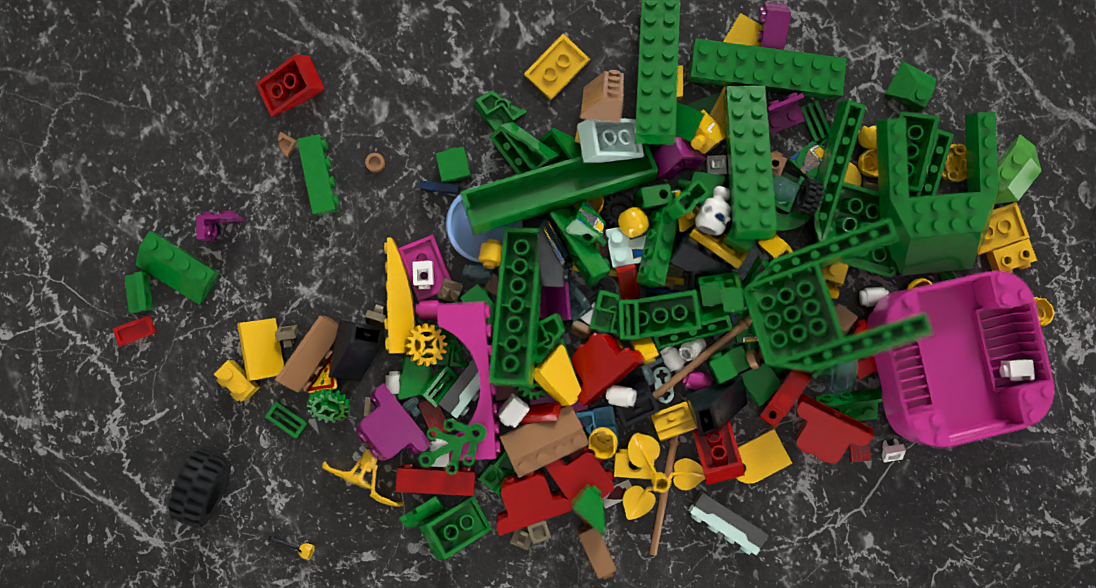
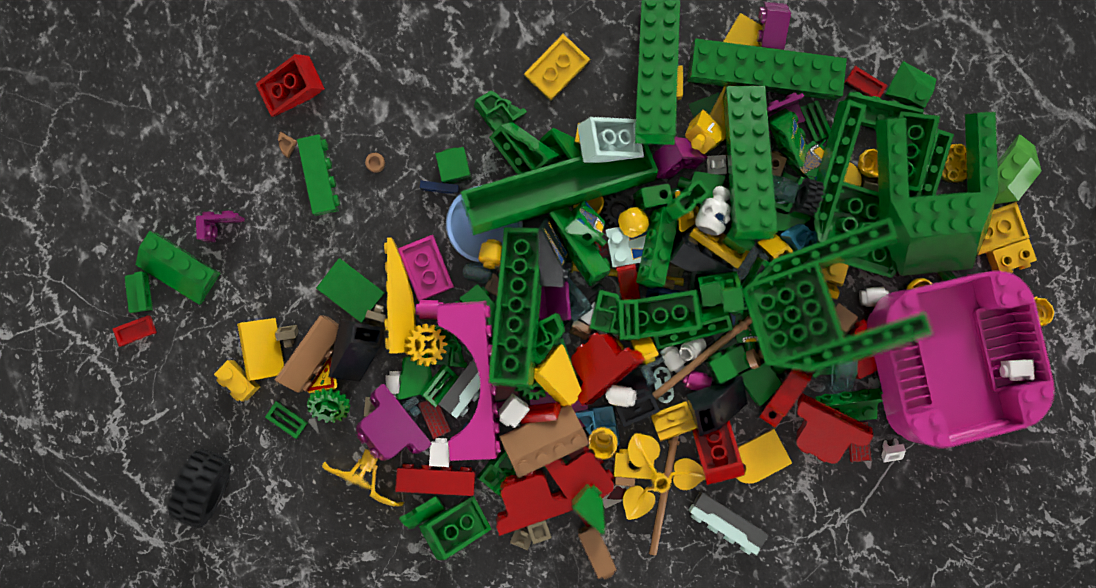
hinge [268,535,315,560] -> none
white brick [412,261,434,289] -> none
green plant [419,418,487,475] -> none
dark tan tile [437,278,463,303] -> none
medium nougat slope [580,70,624,123] -> none
green sticker [675,102,705,142] -> none
yellow hair [858,126,877,150] -> none
none -> green tile [316,258,385,323]
none -> medium nougat tile [614,477,635,487]
none -> green slope [768,108,807,167]
none -> dark azure slope [780,224,817,252]
none -> red tile [844,66,888,98]
none -> green bracket [844,92,924,128]

